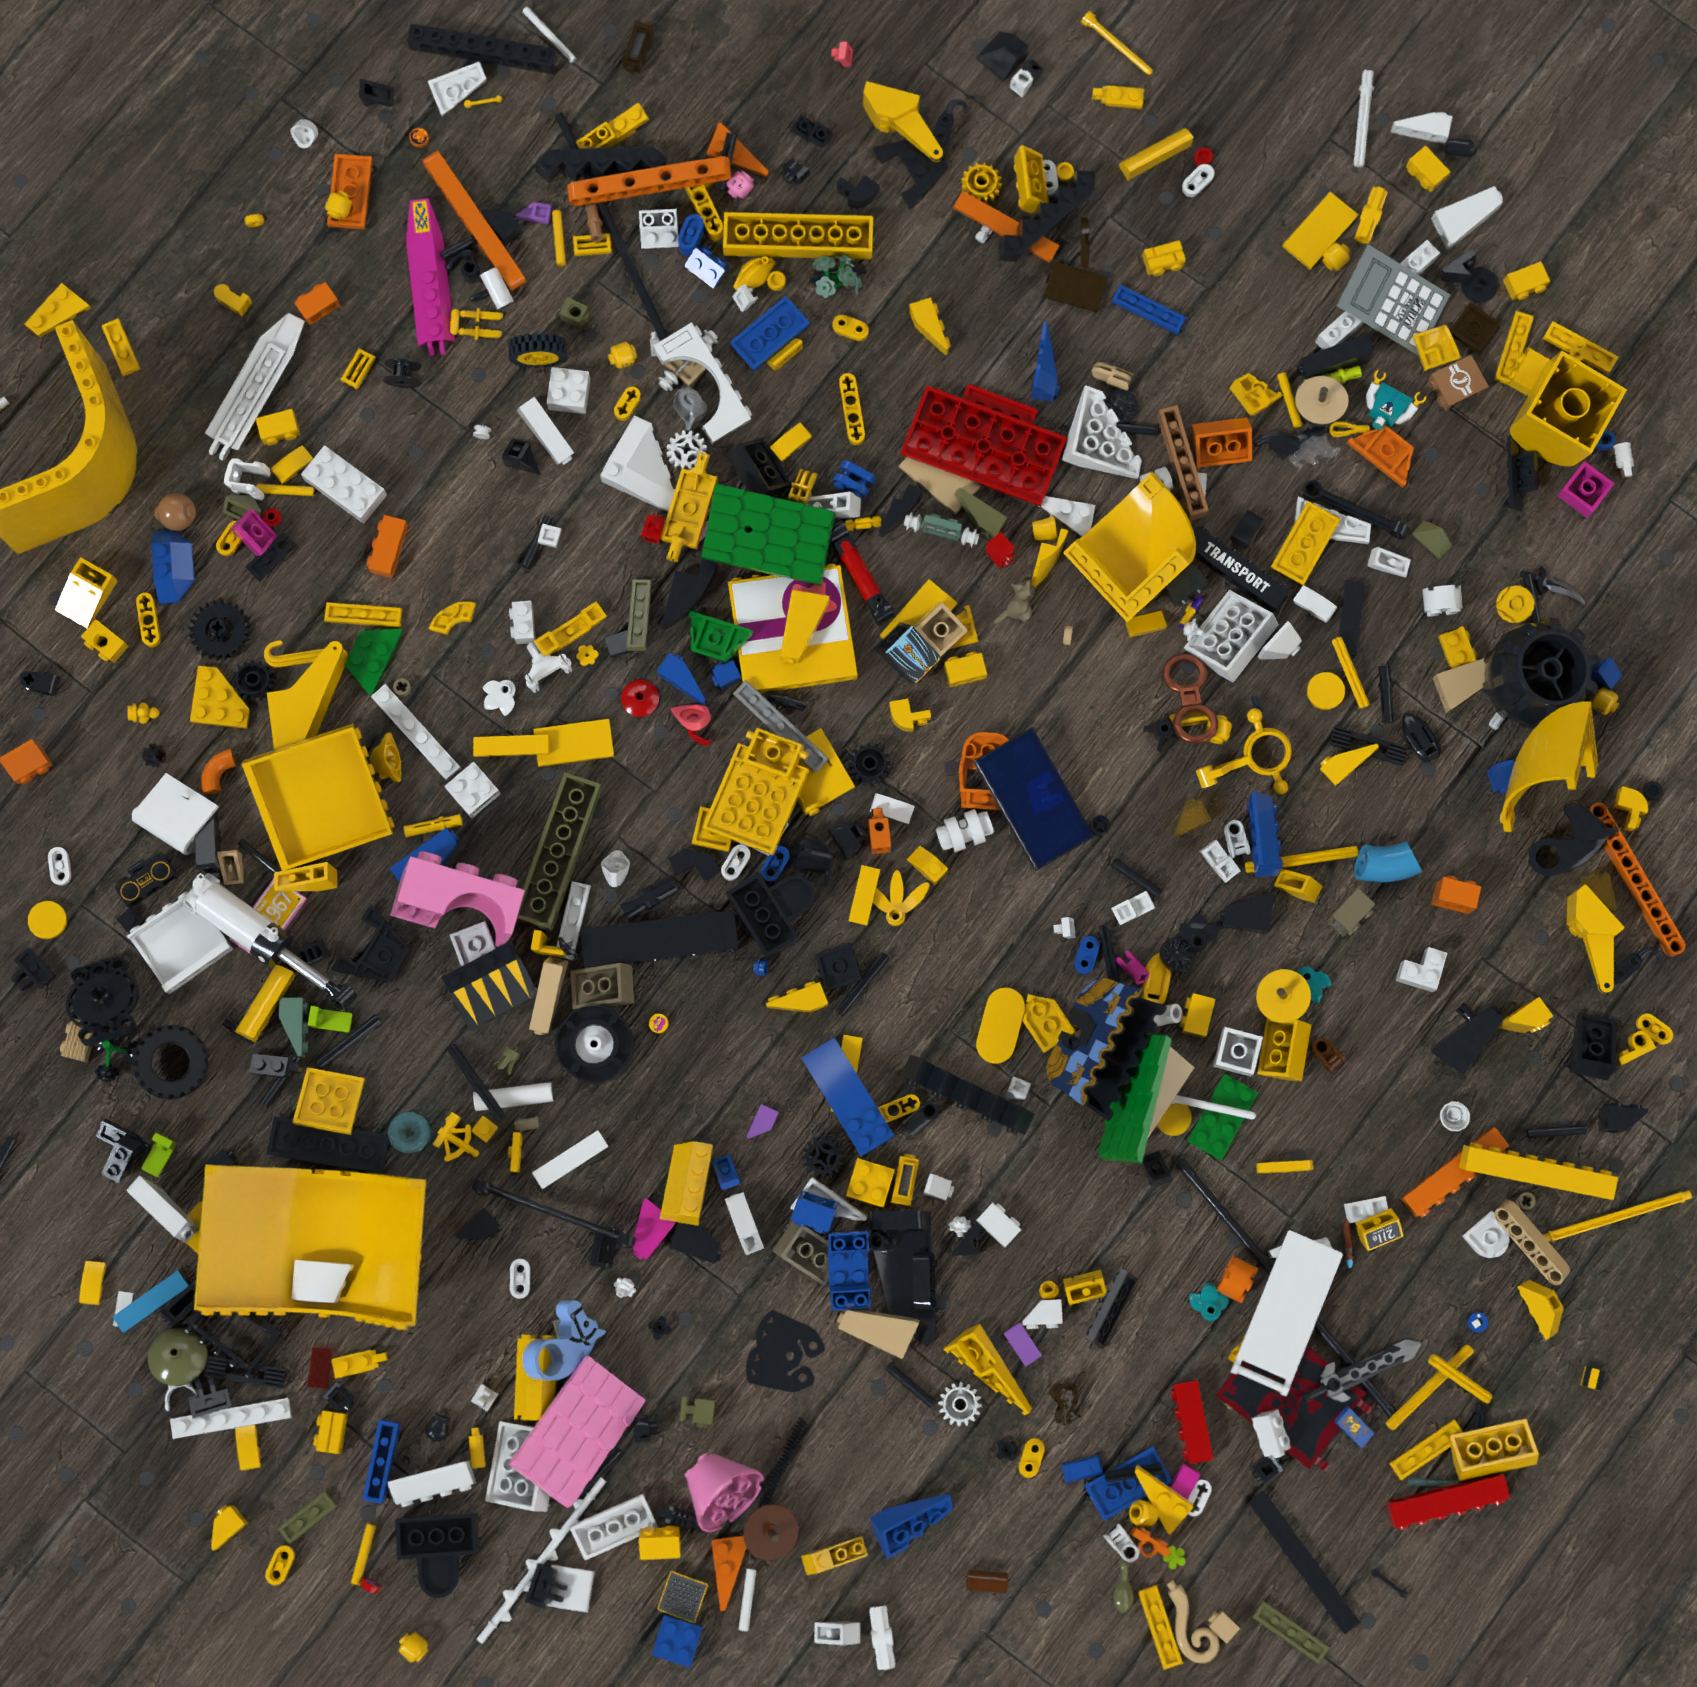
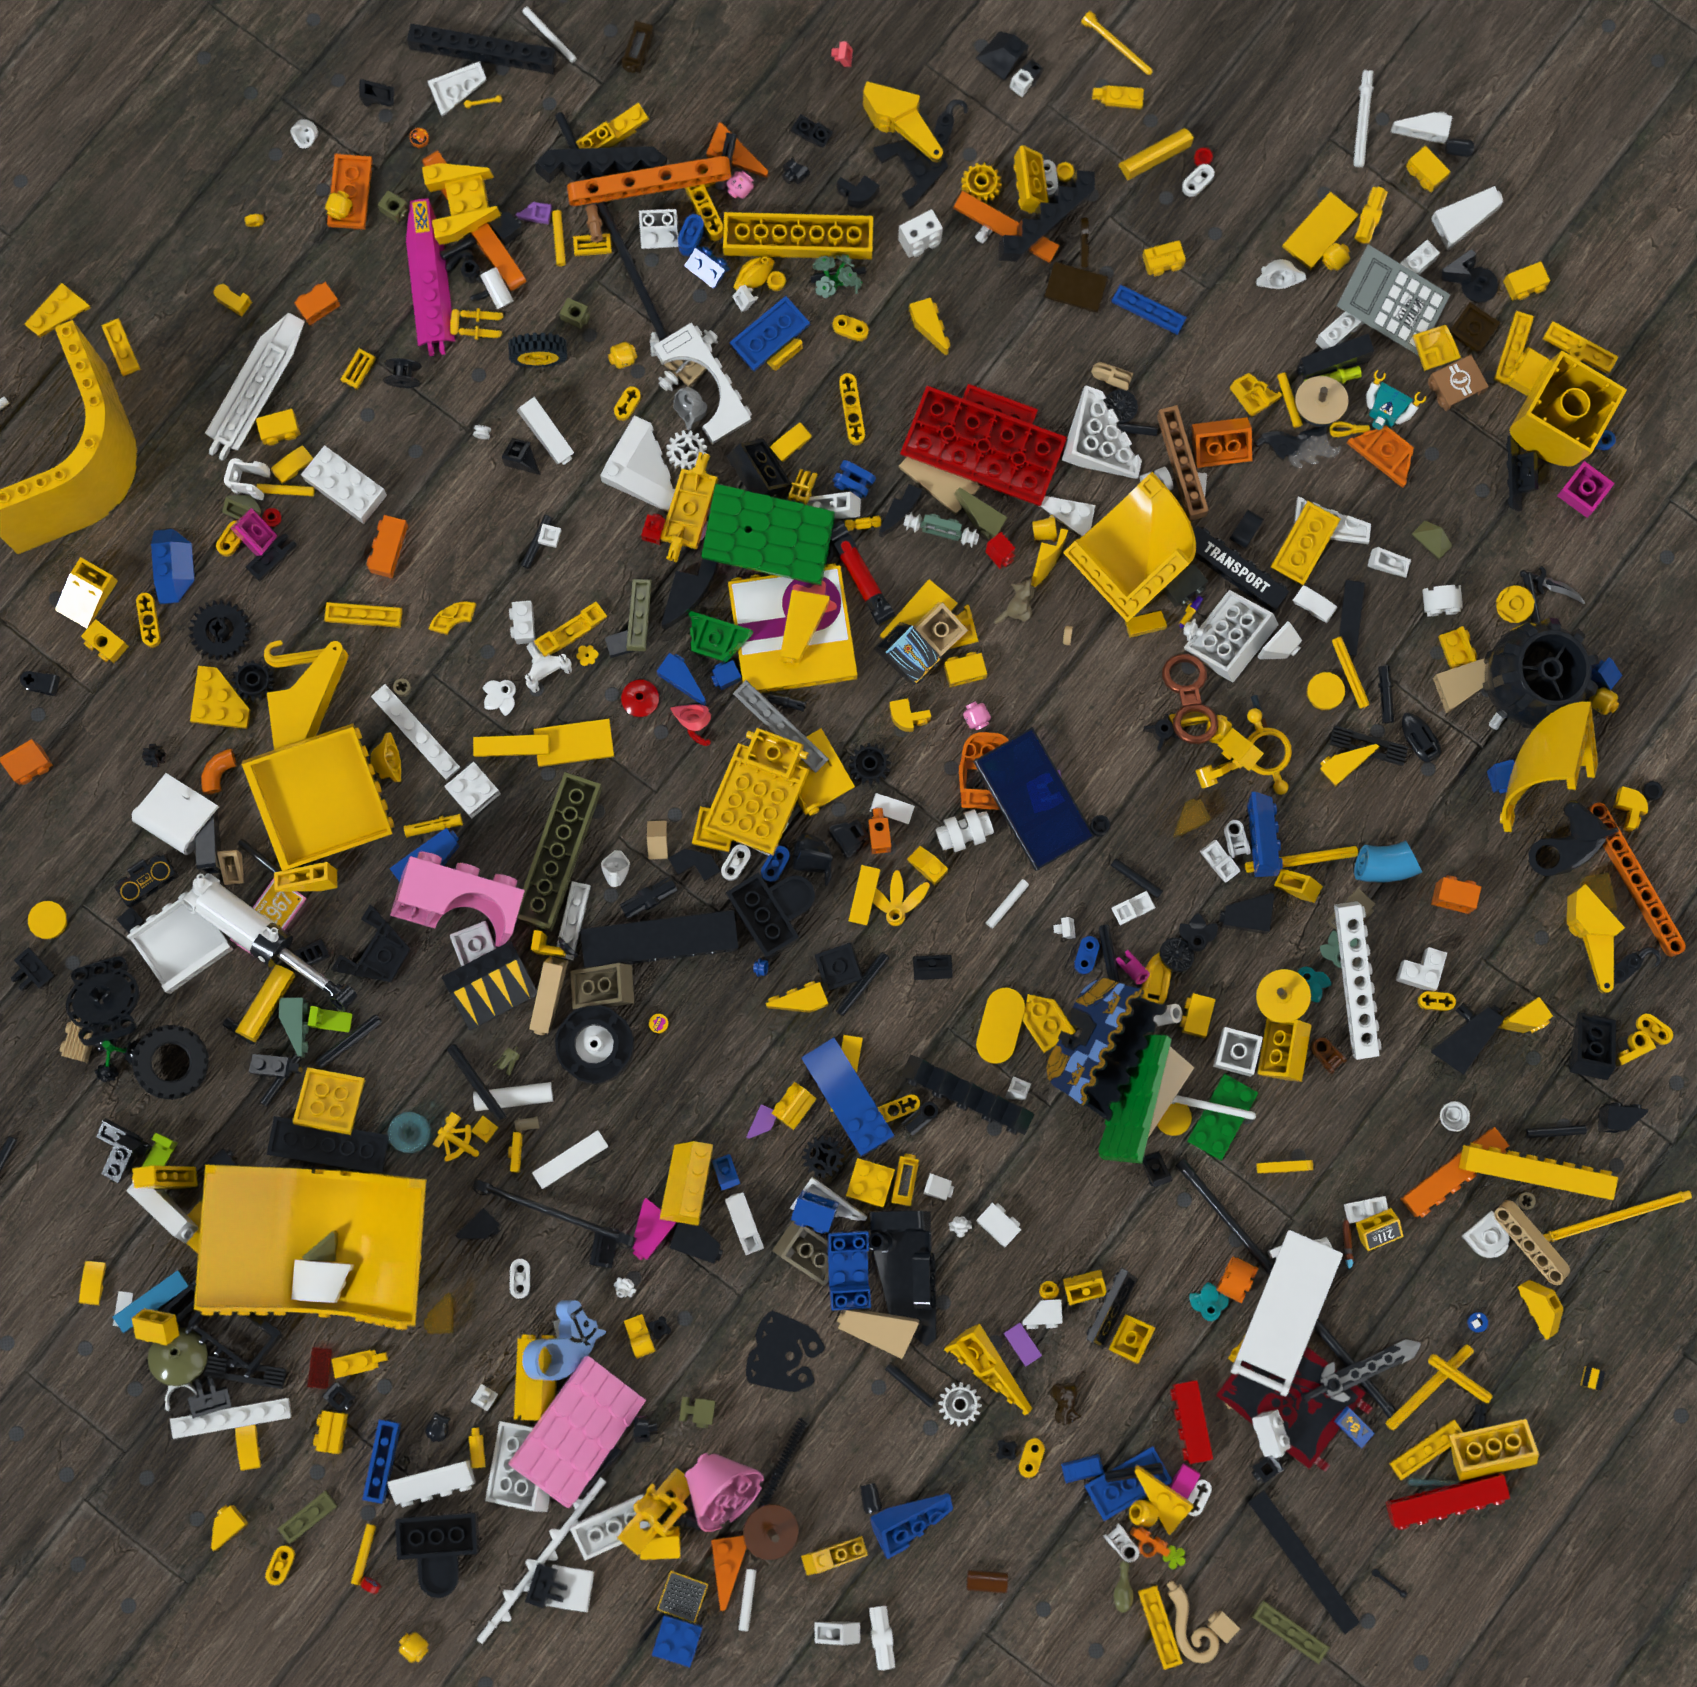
white plate [48,847,71,886] -> none
yellow piece [128,703,159,724] -> none
medium nougat brick [154,493,196,531] -> none
green wing [344,629,403,696] -> none
white brick [547,367,591,414] -> none
black slope [951,1223,983,1256] -> none
blue wedge [1031,322,1060,402] -> none
black piece [1303,480,1410,540] -> none
white hinge [1613,442,1634,478] -> none
none -> yellow brick [132,1165,198,1189]
none -> yellow brick [132,1308,179,1345]
none -> olive slope [302,1230,338,1261]
none -> olive brick [378,191,409,223]
none -> yellow wedge [422,163,501,245]
none -> clear yellow slope [424,1293,454,1334]
none -> yellow piece [617,1468,690,1556]
none -> yellow plate [624,1314,656,1358]
none -> tan slope [647,821,668,860]
none -> yellow brick [771,1082,817,1130]
none -> black piece [860,1483,882,1514]
none -> white piece [898,209,943,258]
none -> black slope [913,955,952,980]
none -> bright pink head [963,701,991,731]
none -> white piece [986,879,1029,929]
none -> yellow slope [1108,1314,1155,1364]
none -> yellow hinge [1218,728,1264,771]
none -> white hat [1257,259,1306,289]
none -> sand green plate [1320,931,1358,968]
none -> white brick [1334,901,1381,1060]
none -> yellow beam [1418,991,1456,1011]

